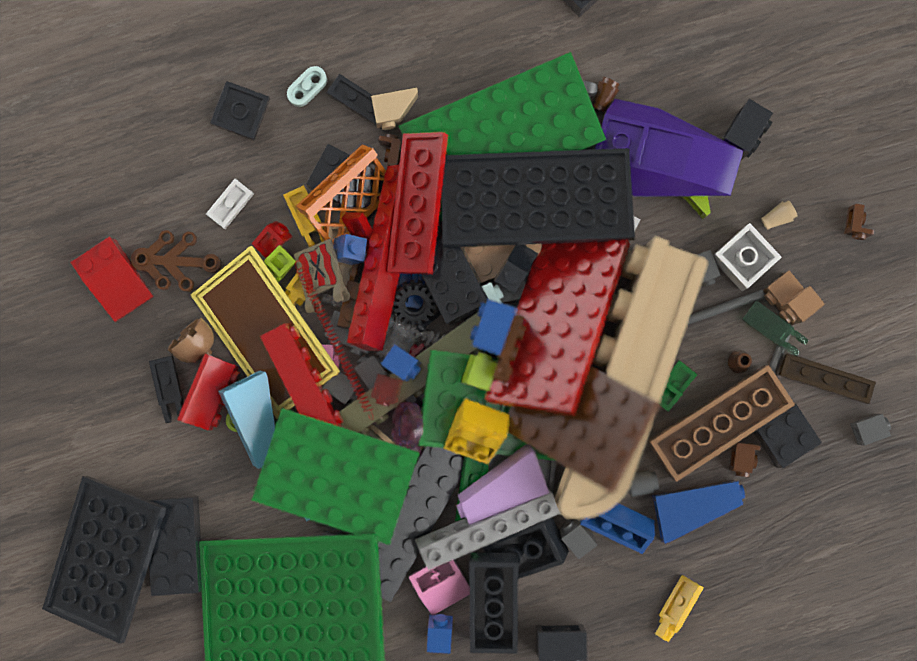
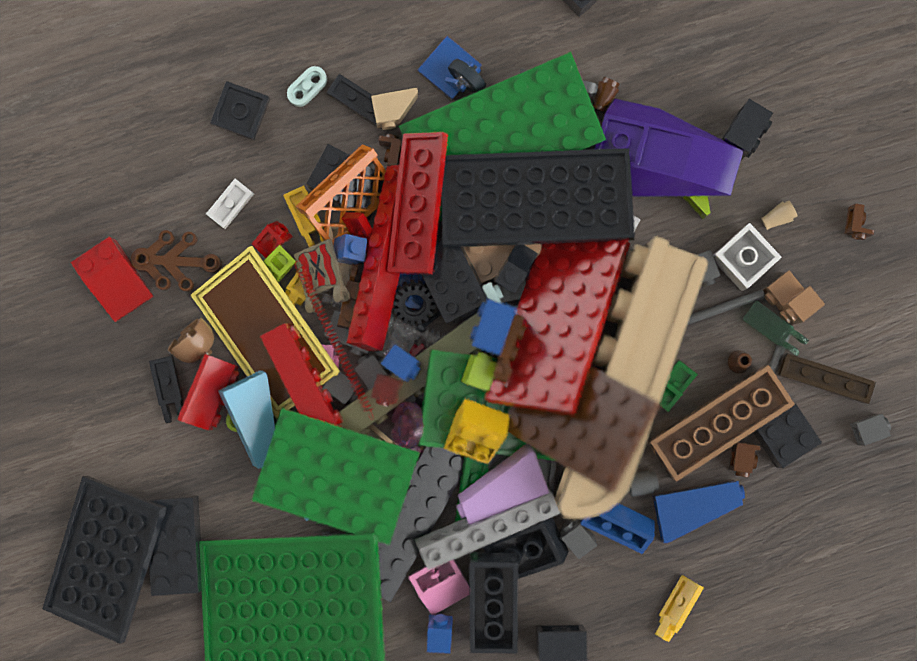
none -> blue plate [418,36,486,100]

